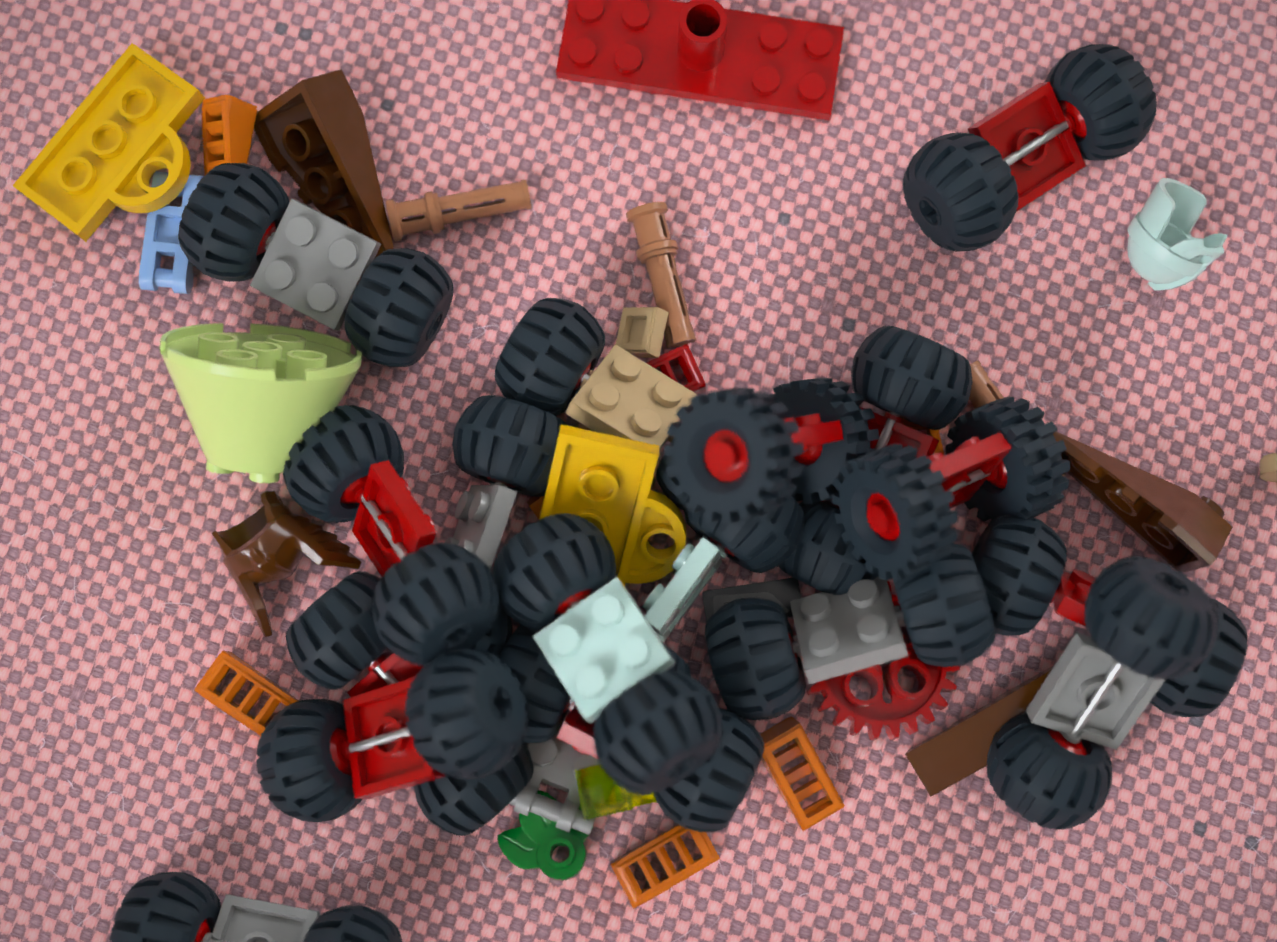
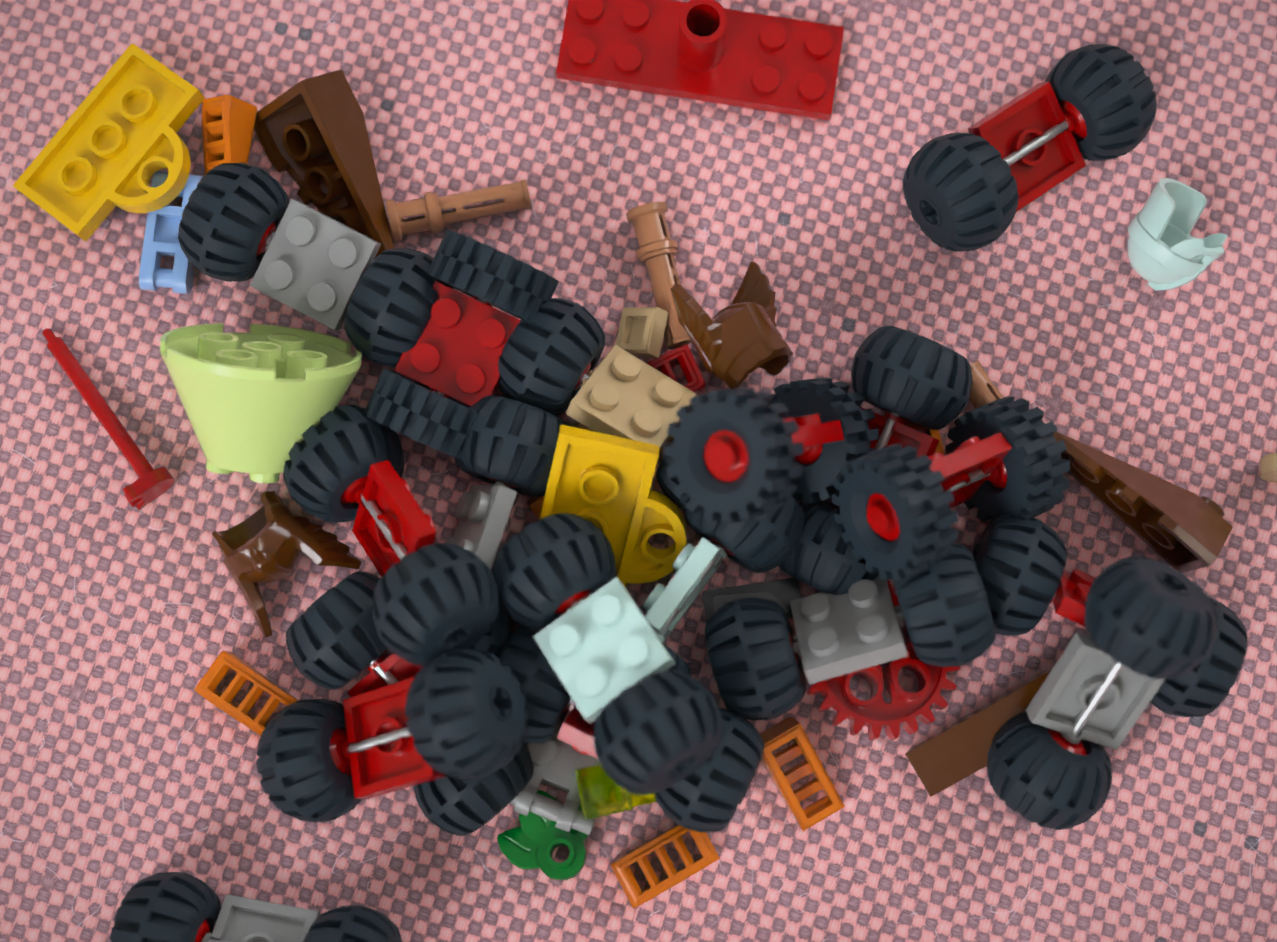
none -> red piece [42,328,175,510]
none -> plate [364,229,559,461]
none -> reddish brown helmet [671,262,793,389]

